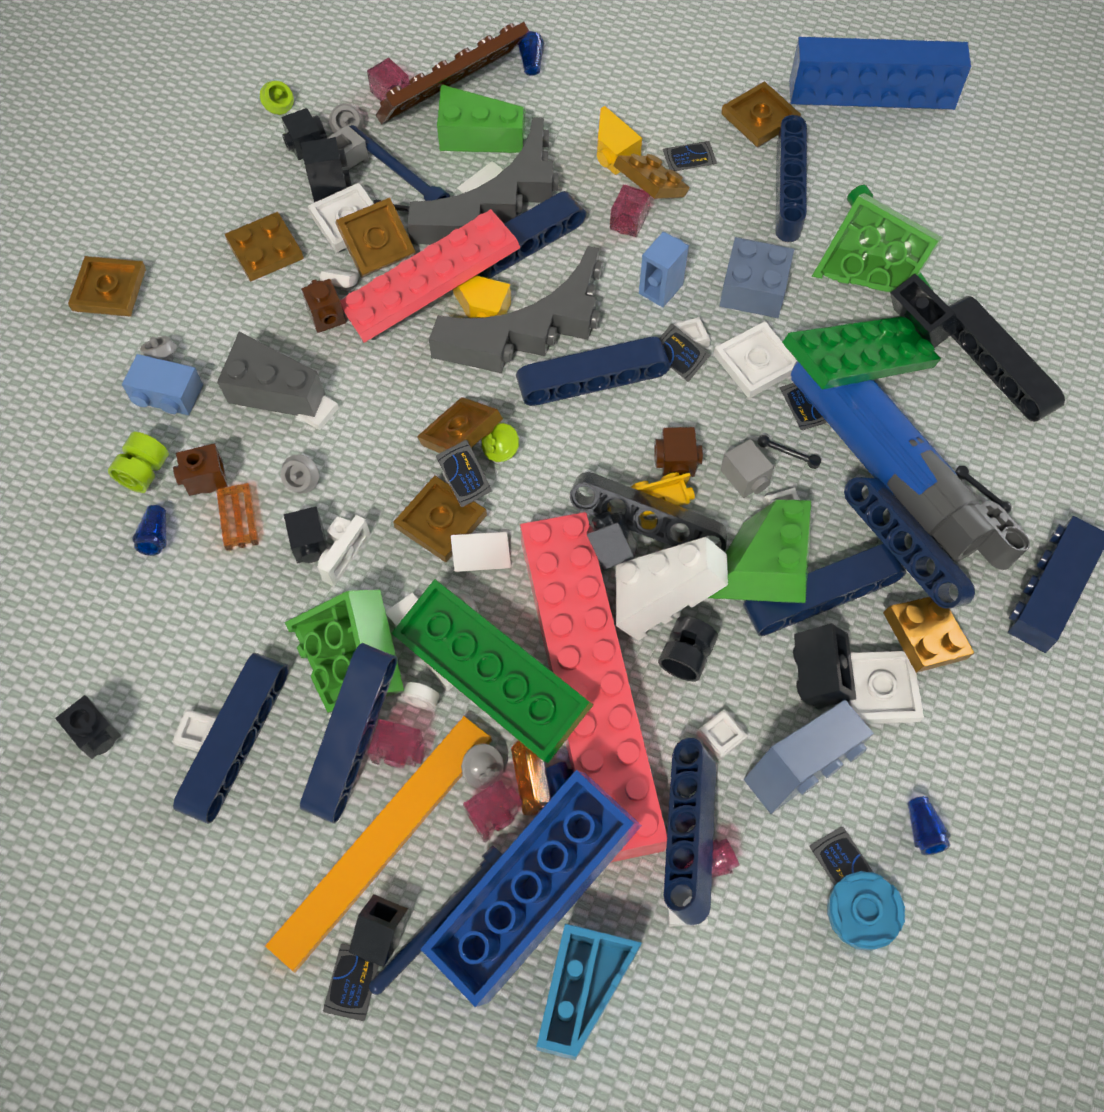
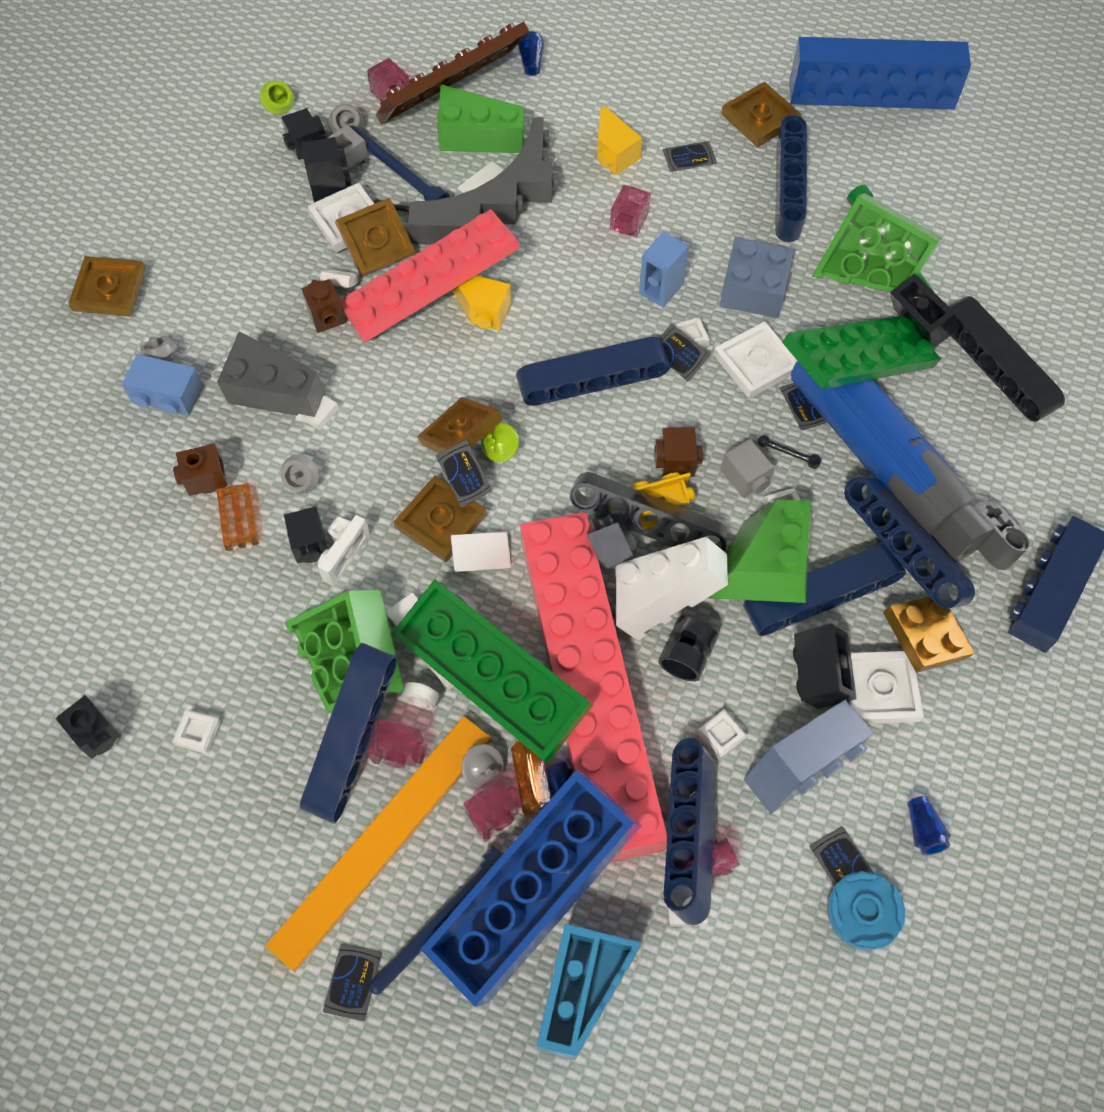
lime wheel [108,431,169,493] -> none
clear blue cone [132,505,167,556] -> none
dark blue beam [173,653,289,824] -> none
pearl gold plate [224,211,304,282] -> none
black brick [349,894,408,967] -> none
dark grey arch [429,246,603,373] -> none
dark blue beam [476,191,586,279] -> none
pearl gold plate [613,154,690,199] -> none
black hinge [955,466,1012,513] -> none

